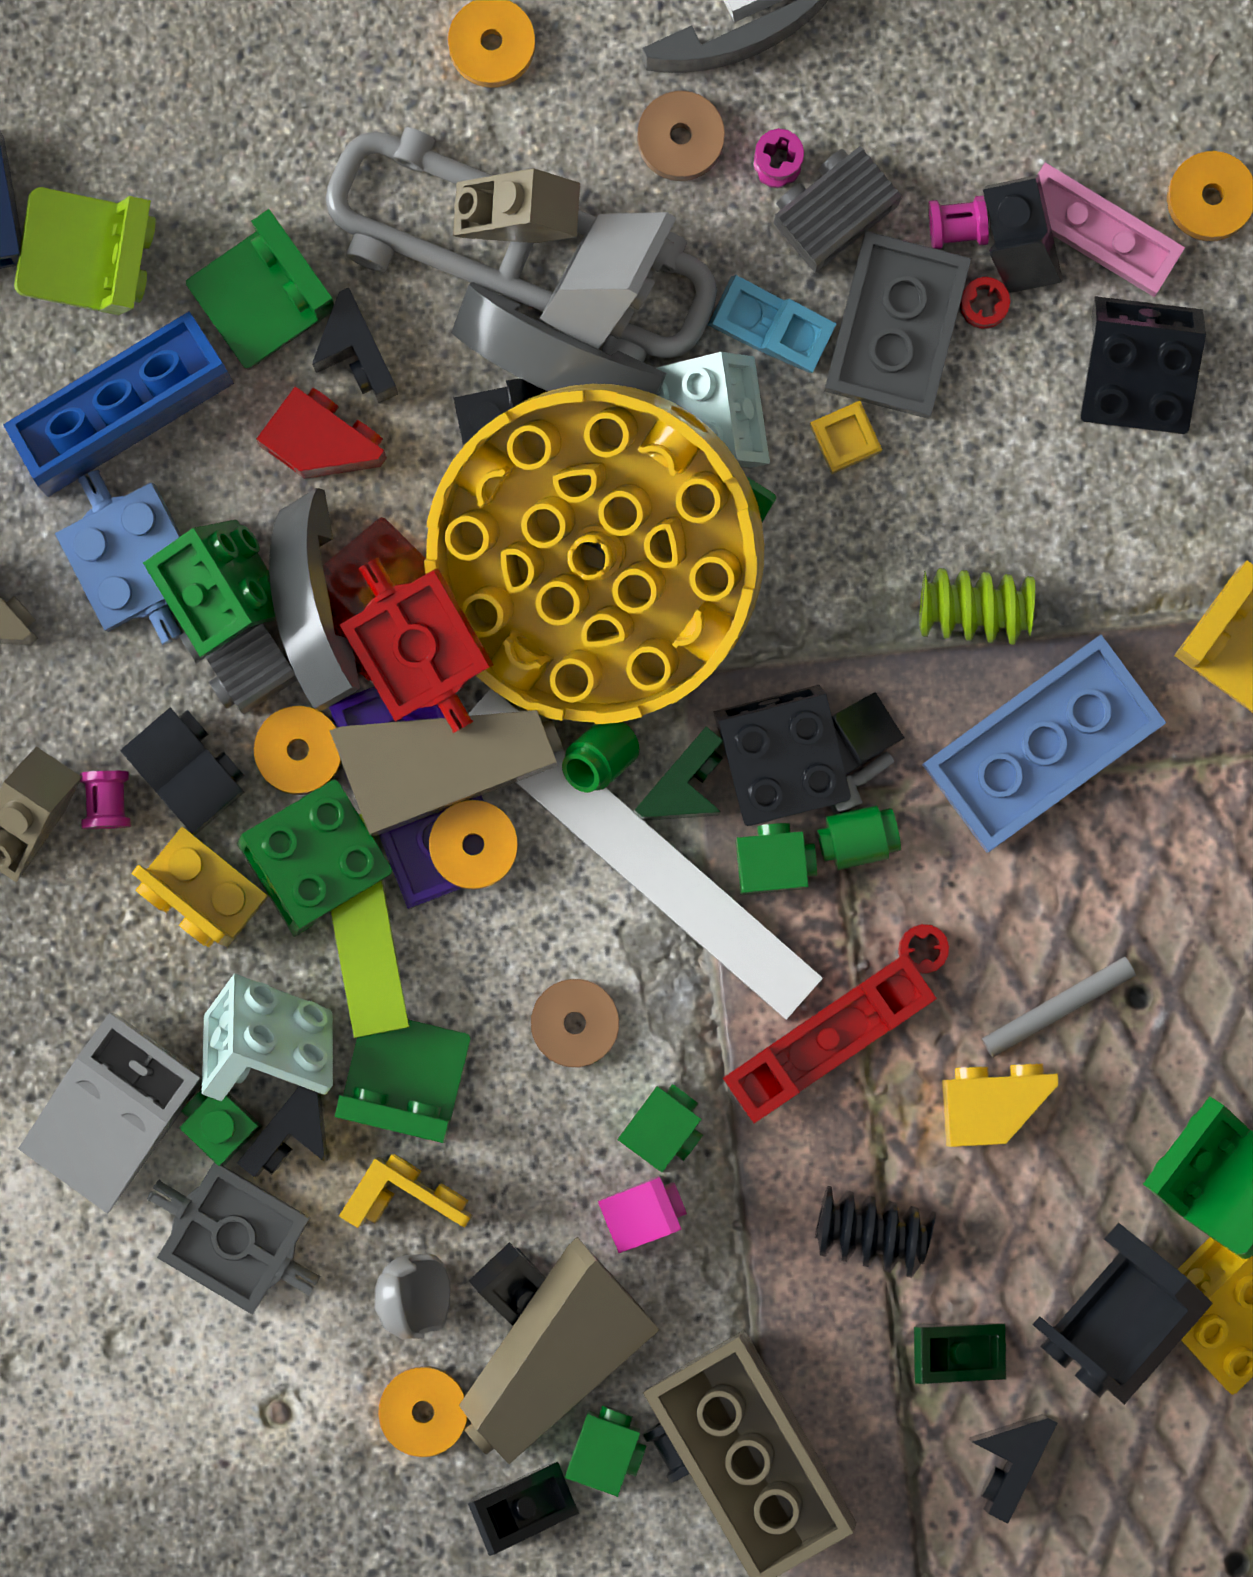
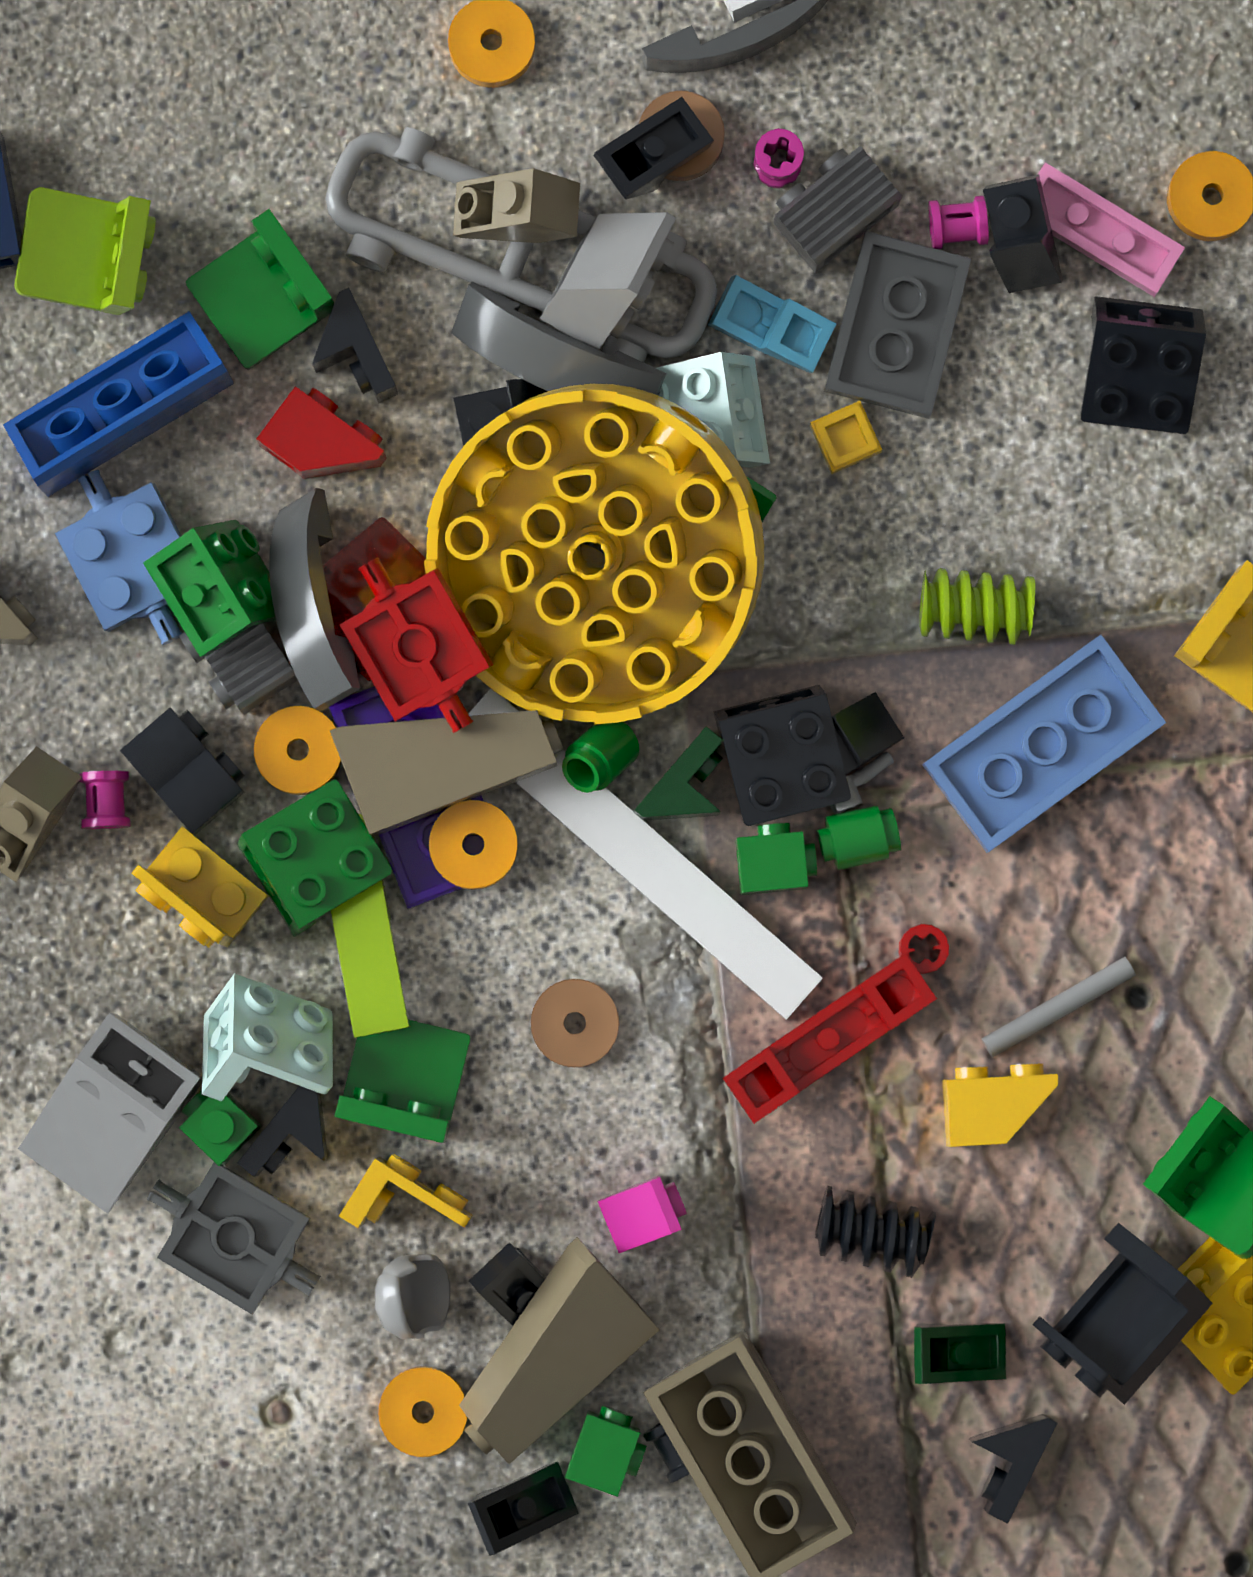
green brick [617,1084,703,1173] -> none
red bush [960,277,1011,329] -> none
none -> black slope [593,97,714,200]

